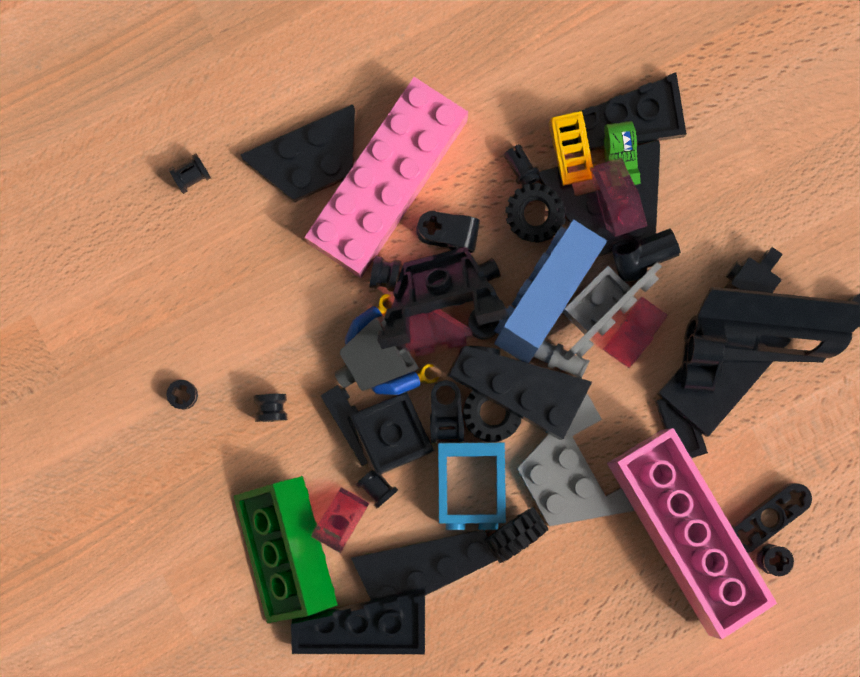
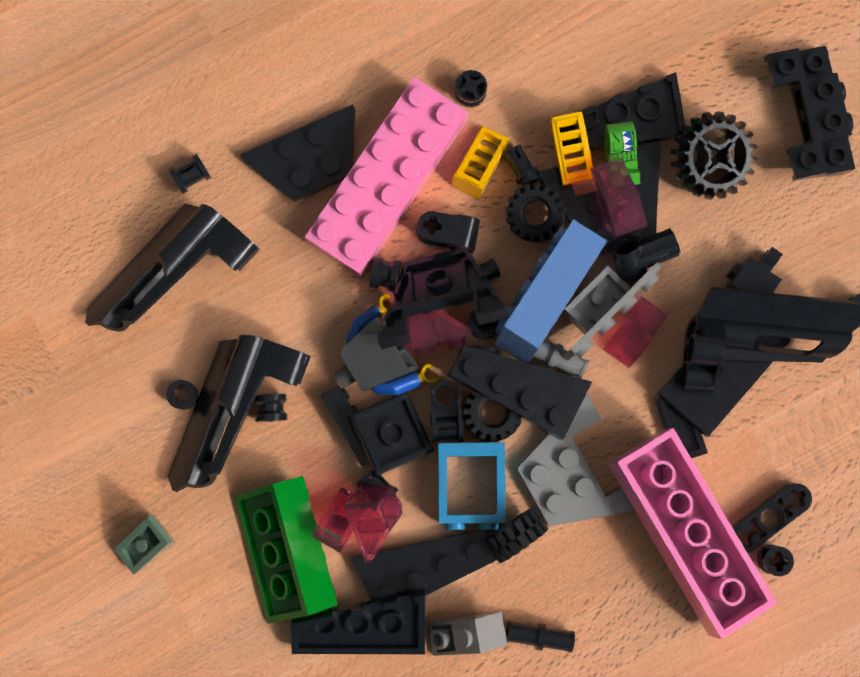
none -> black panel [85,204,260,332]
none -> sand green slope [114,515,176,575]
none -> black panel [168,334,311,492]
none -> clear pink slope [344,485,403,562]
none -> light grey slope [427,611,507,656]
none -> yellow slope [451,125,510,199]
none -> black wheel [455,70,487,108]
none -> black pin [506,621,575,653]
none -> black gear [670,111,758,200]
none -> black bracket [764,46,856,181]

